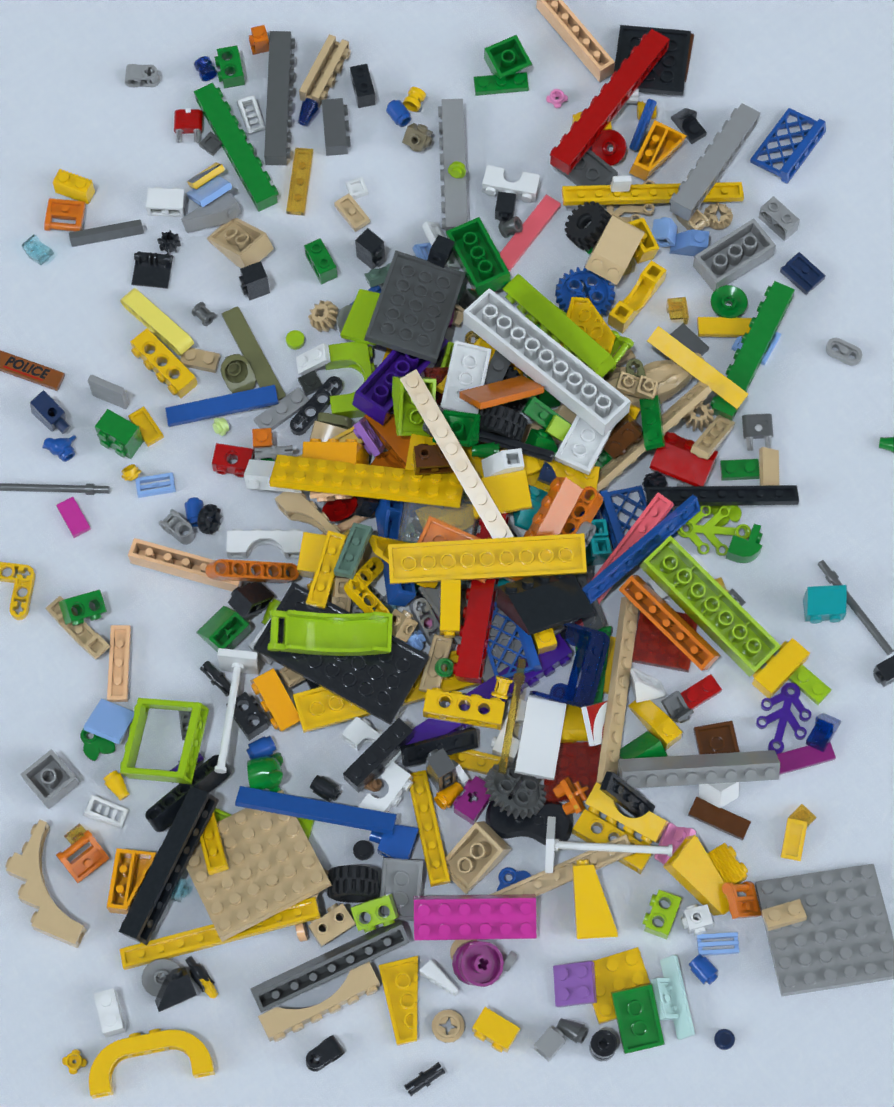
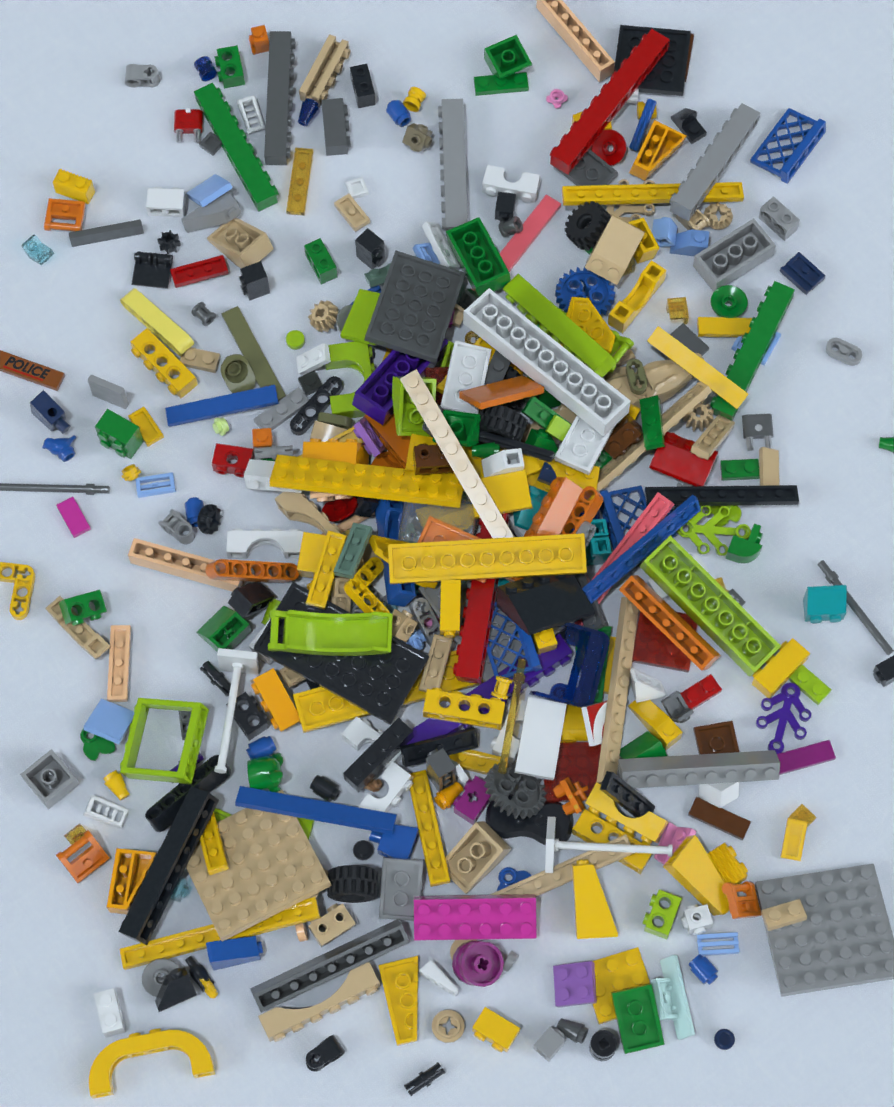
tan arch [5,819,86,948] -> none
yellow plate [62,1049,87,1074] -> none
yellow tile [187,162,225,189] -> none
lime brick [351,893,399,933] -> none
black brick [427,234,455,268] -> none
green plate [435,658,454,678] -> none
lime plate [448,161,466,178] -> none
white tile [610,176,632,192] -> none
tan slope [615,371,659,399] -> none
black gear [642,471,667,491] -> none
clear blue slope [806,713,841,752] -> none
none -> red plate [170,255,229,288]
none -> blue slope [206,936,264,971]

